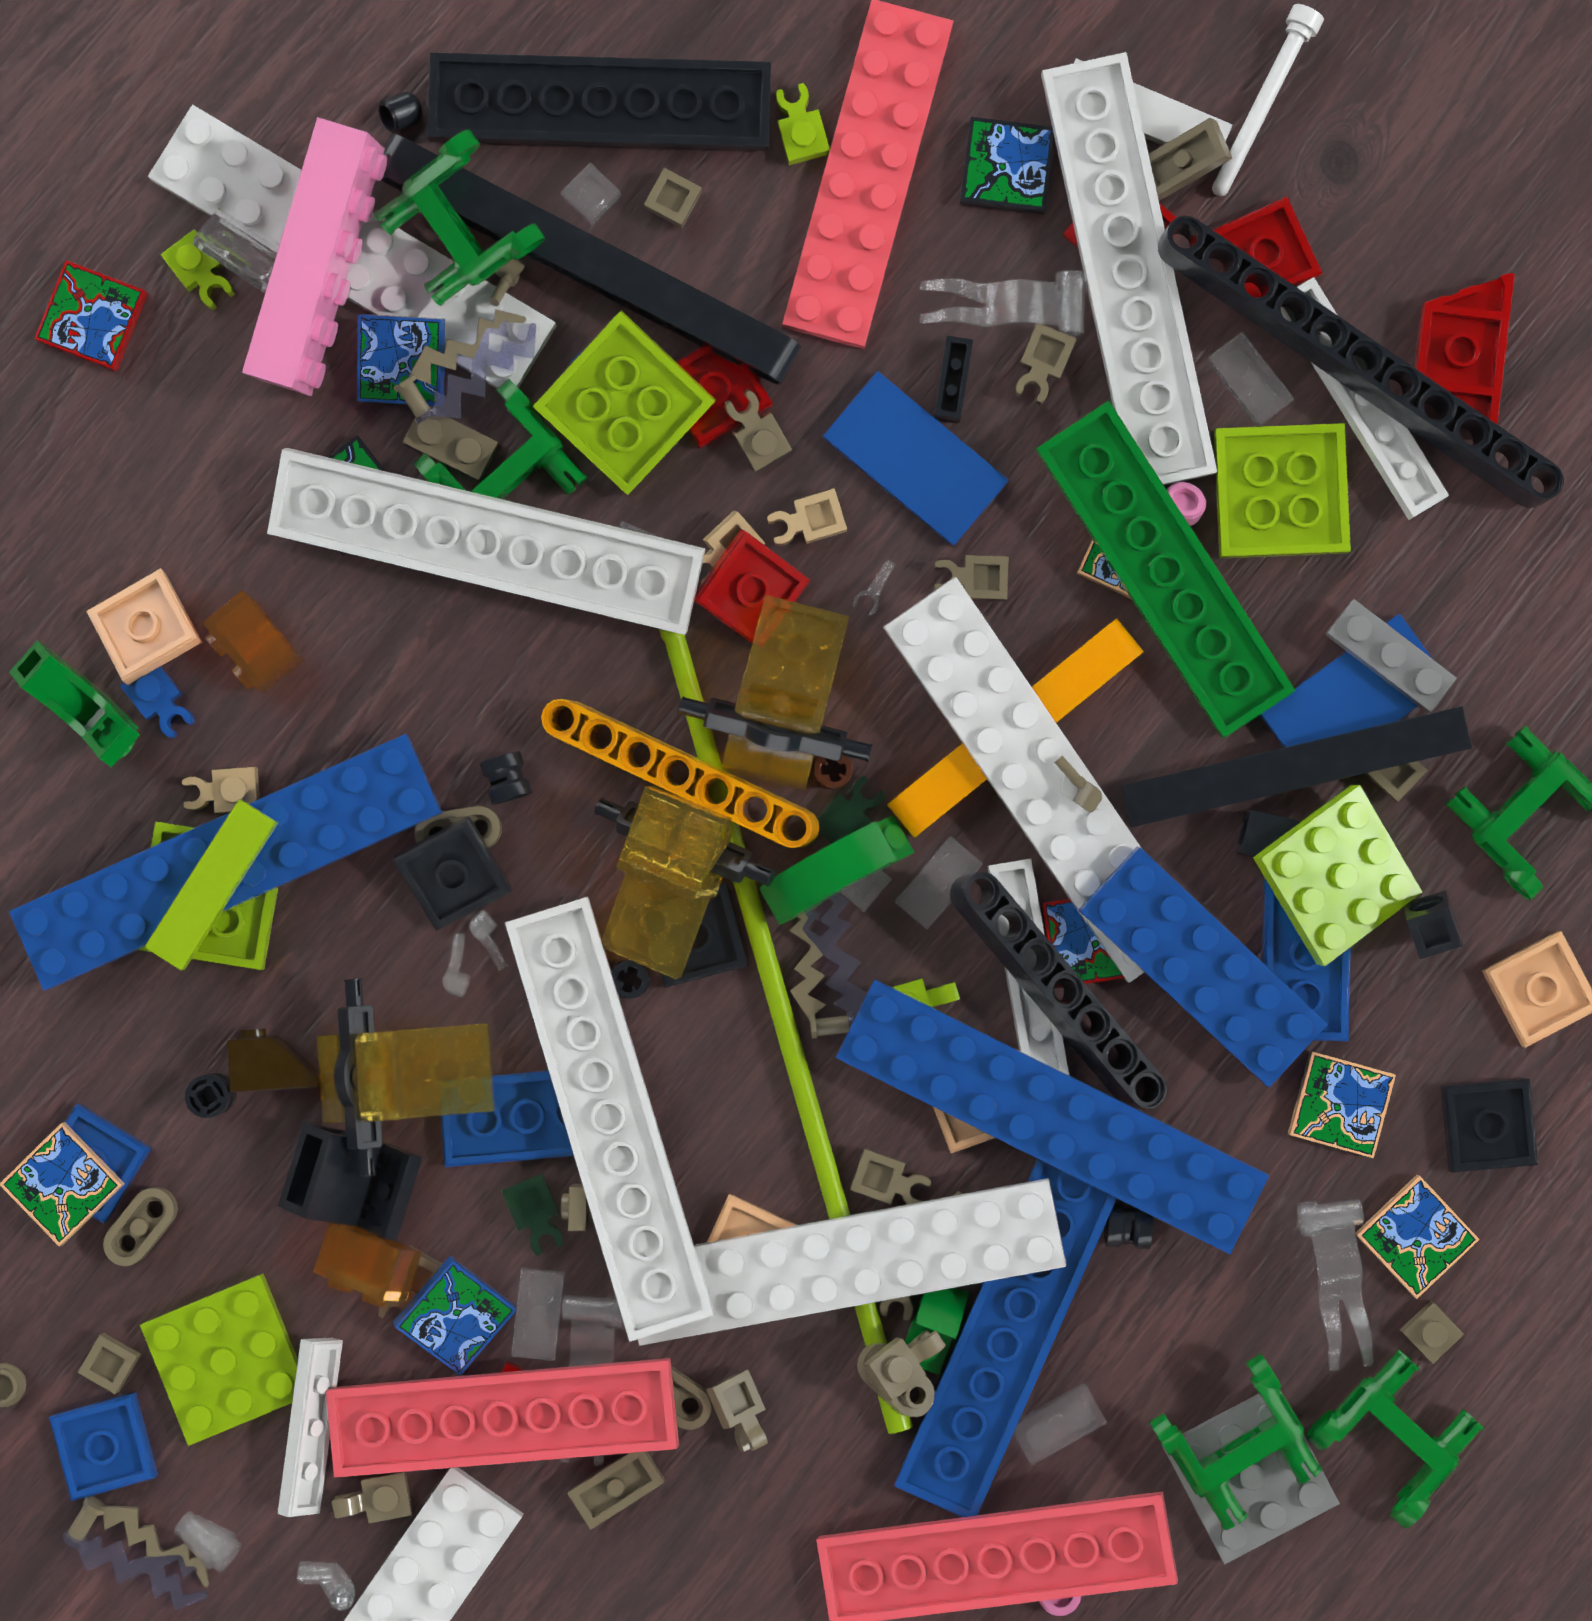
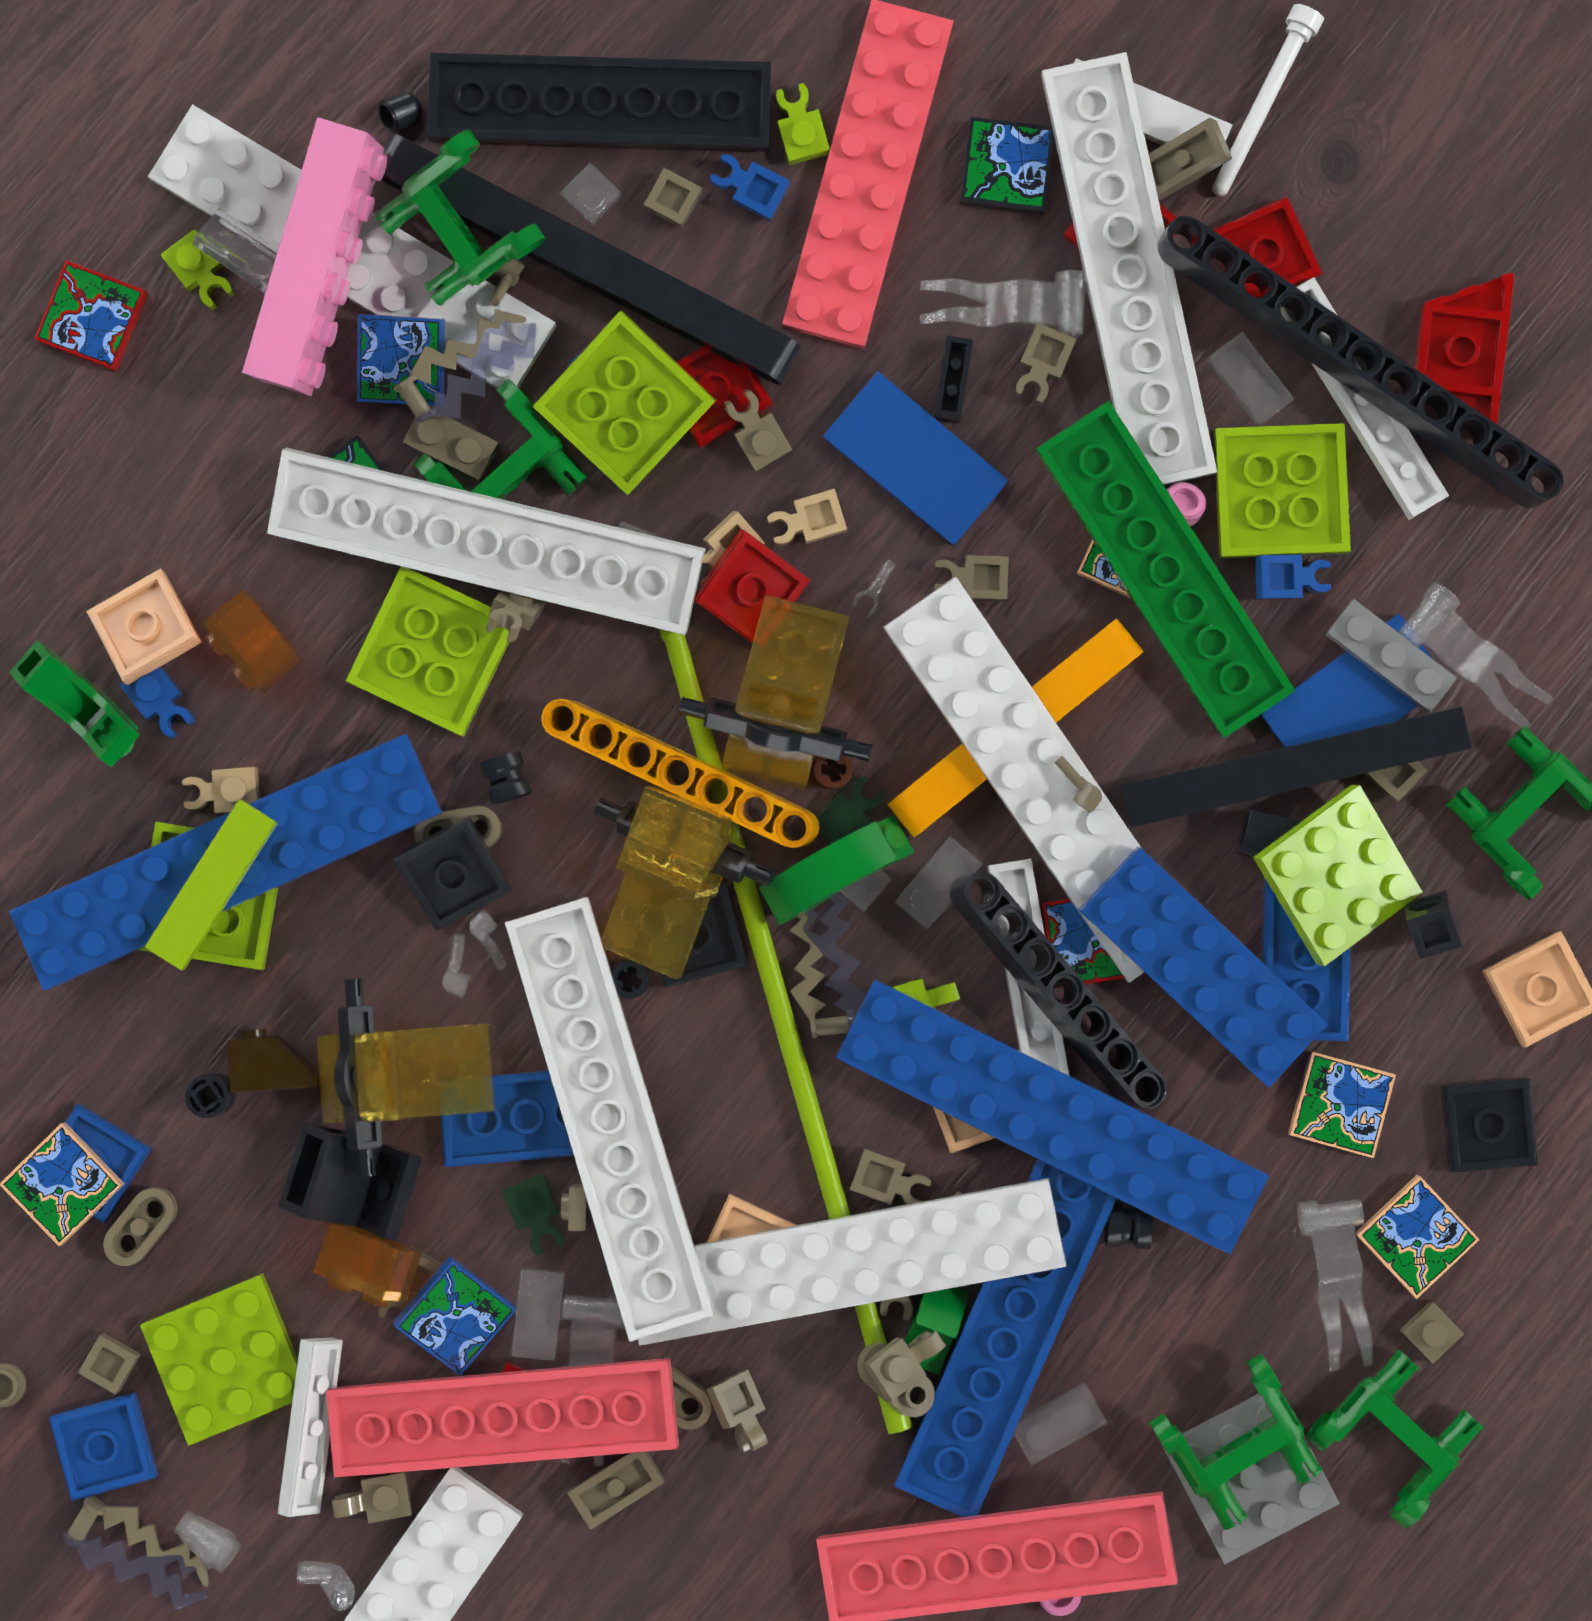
none -> lime plate [346,566,510,737]
none -> dark tan plate [486,590,546,642]
none -> blue plate [710,154,790,222]
none -> blue plate [1255,555,1331,599]
none -> clear flag [1398,582,1553,728]

